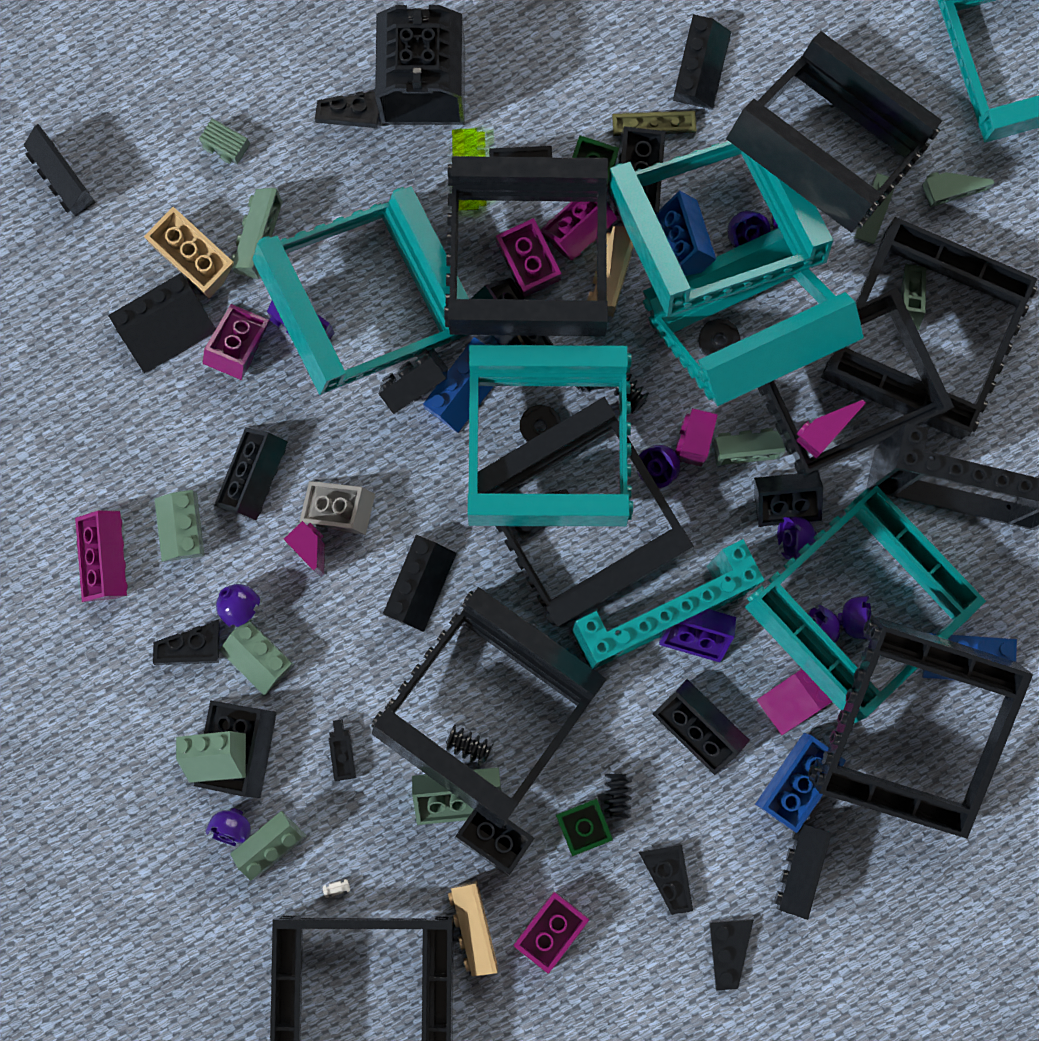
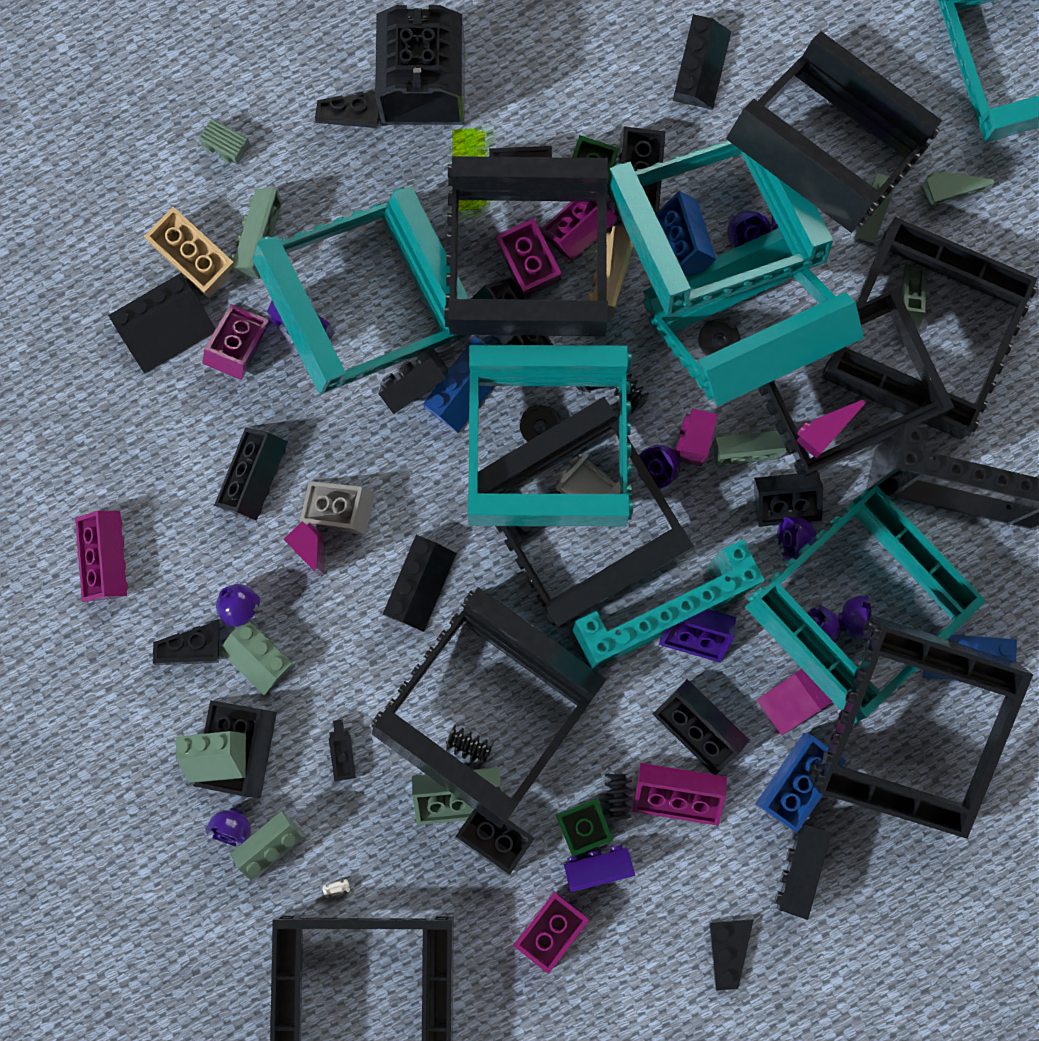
black slope [24,124,96,216] -> none
sand green slope [154,490,205,562] -> none
tan slope [448,881,498,976] -> none
olive tile [612,111,697,136] -> none
black wing [639,845,693,915] -> none
none -> light grey panel [556,453,620,494]
none -> dark purple slope [563,844,636,892]
none -> magenta slope [632,763,727,826]

